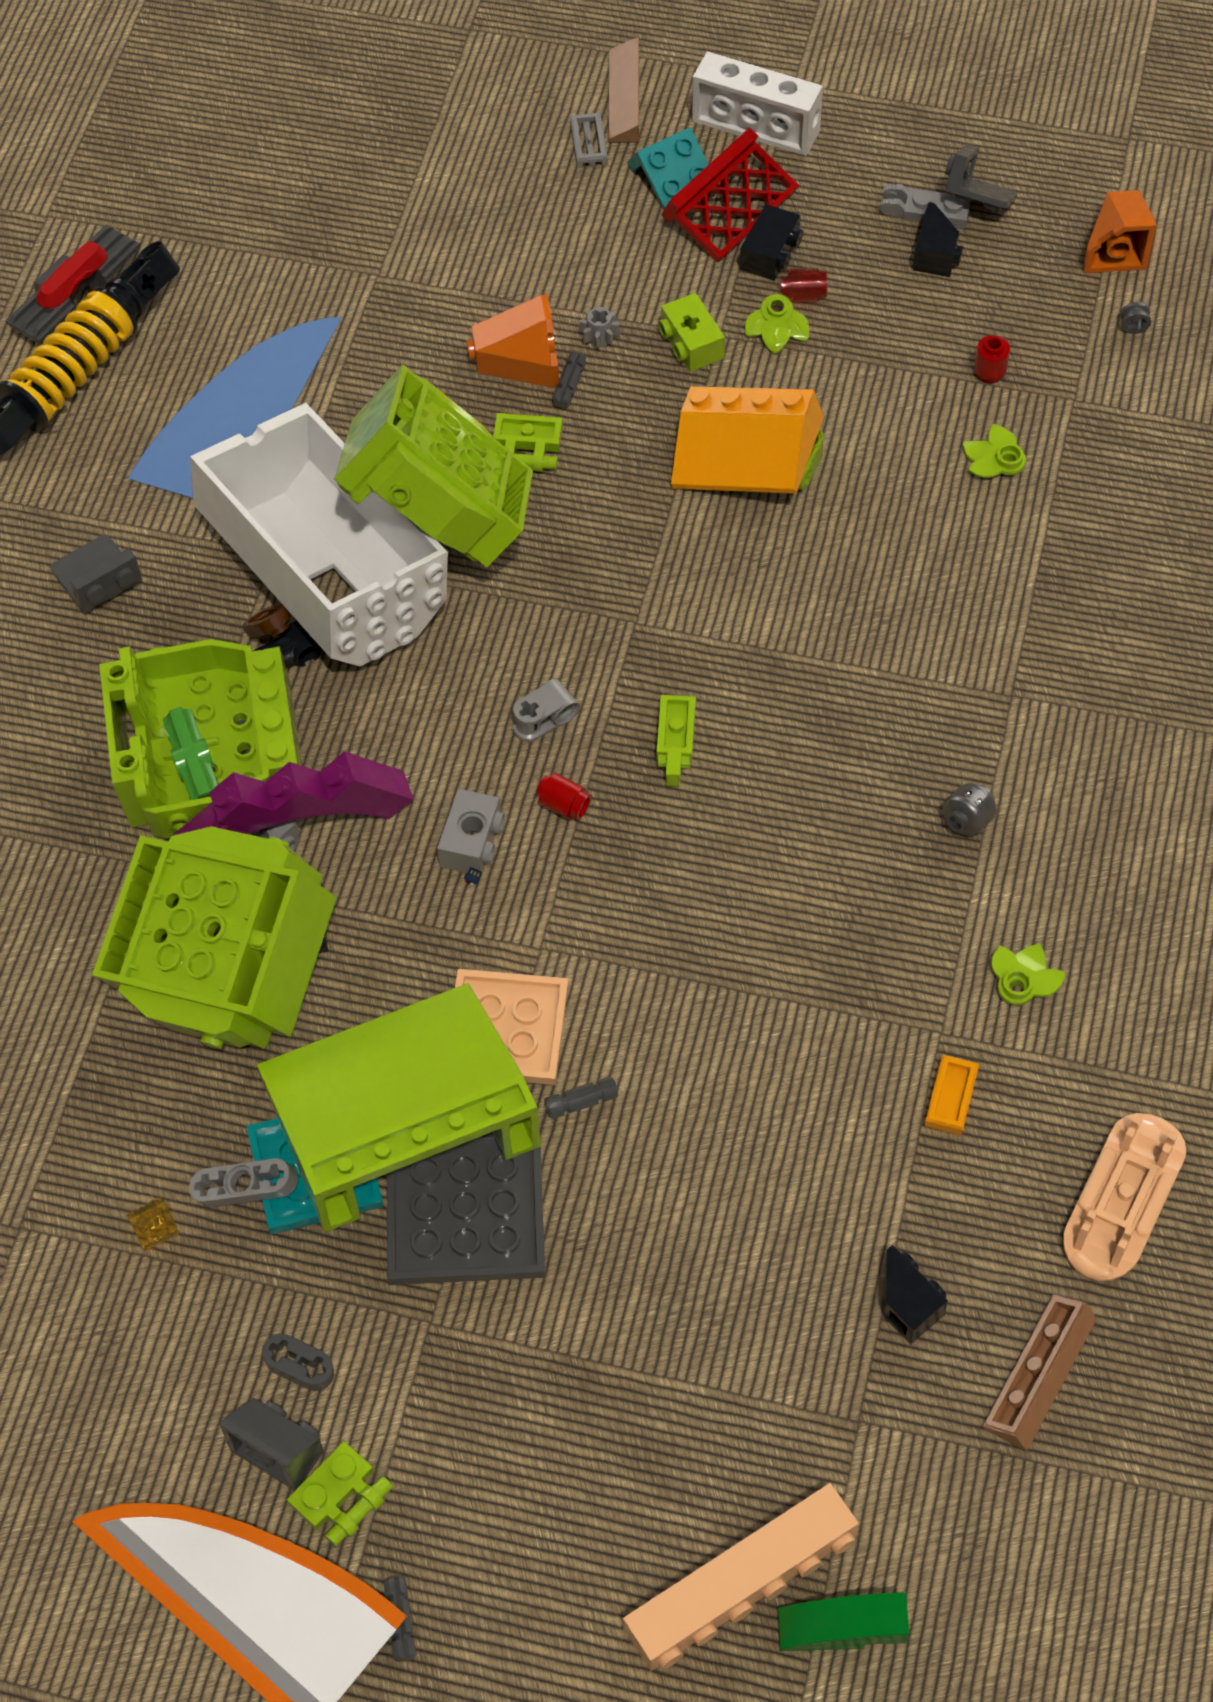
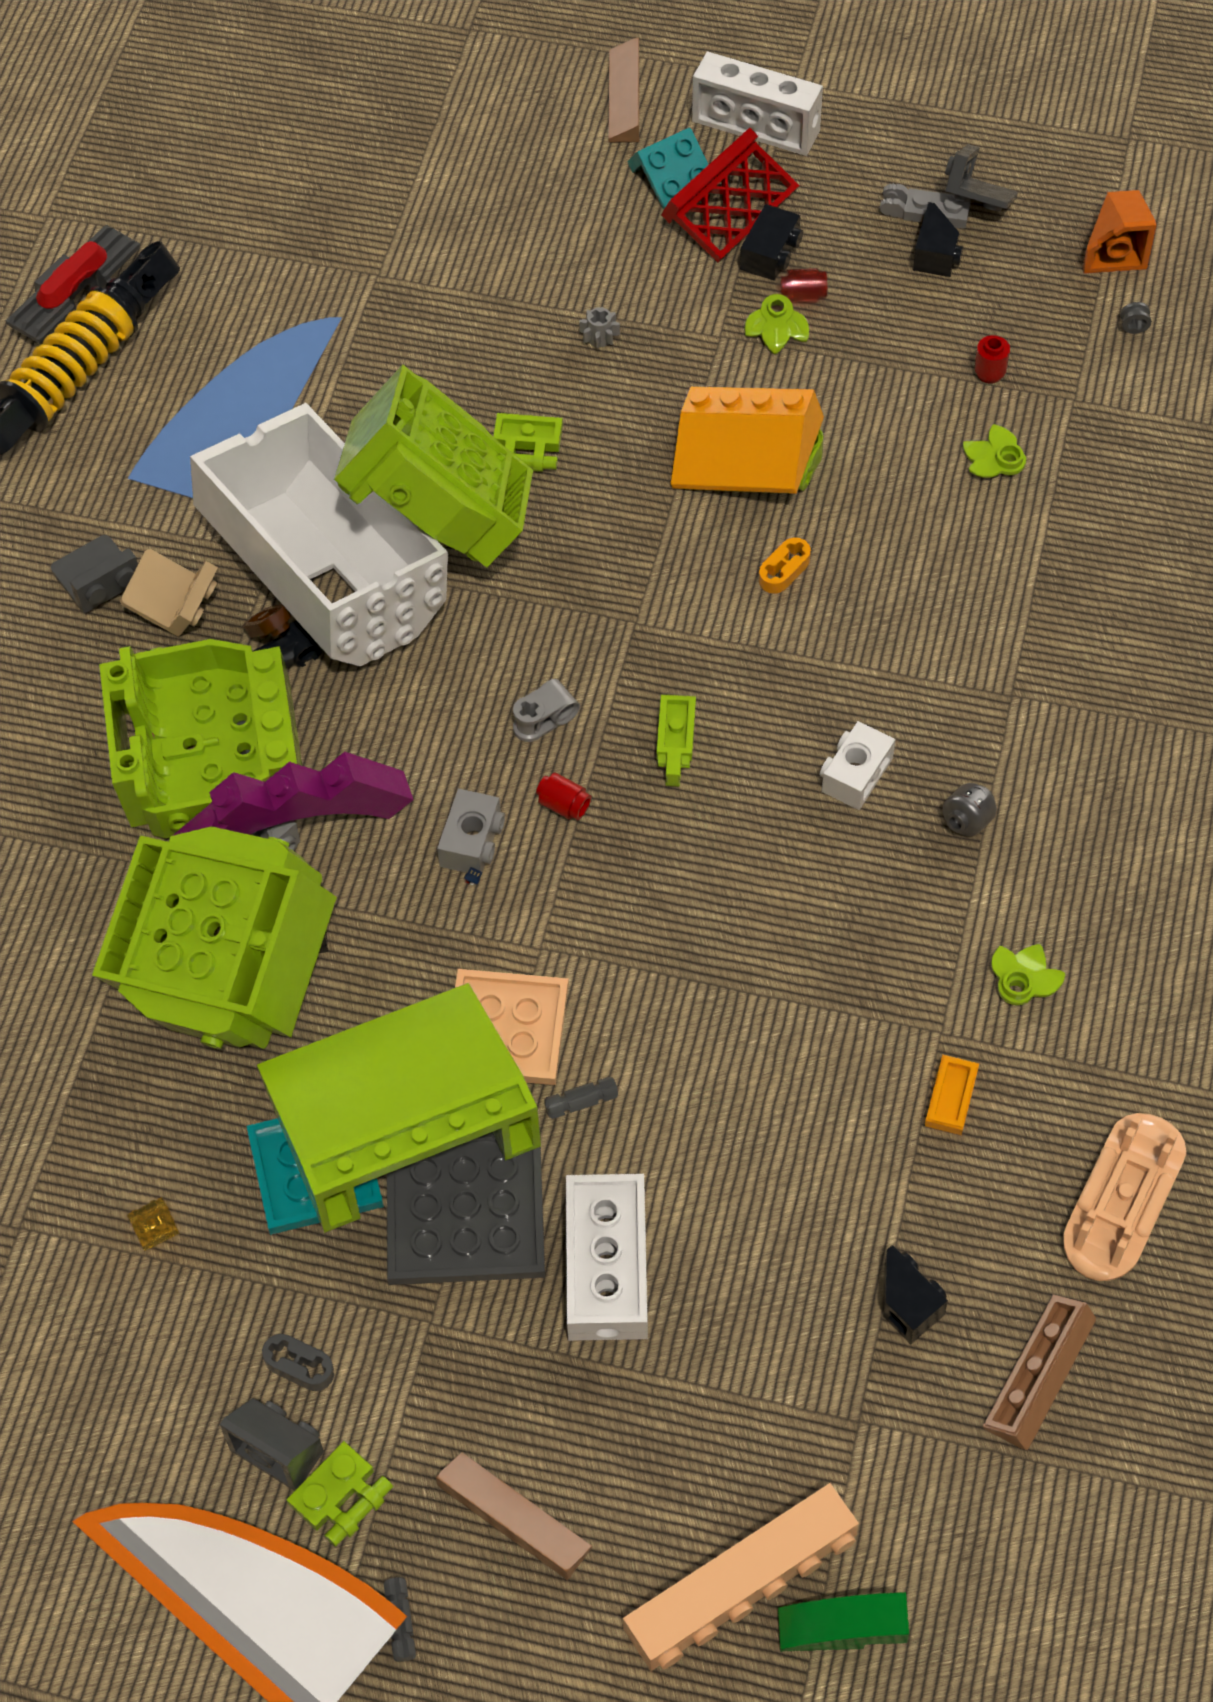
bright green piece [163,707,219,800] -> none
light grey beam [189,1158,298,1207] -> none
orange slope [467,294,559,388] -> none
dark grey axle [552,351,586,409] -> none
light grey tile [570,113,608,169] -> none
lime brick [658,292,725,372] -> none
none -> tan bracket [120,549,218,637]
none -> medium nougat slope [436,1452,592,1581]
none -> white brick [566,1174,648,1341]
none -> light orange beam [759,537,811,594]
none -> white brick [820,721,896,810]

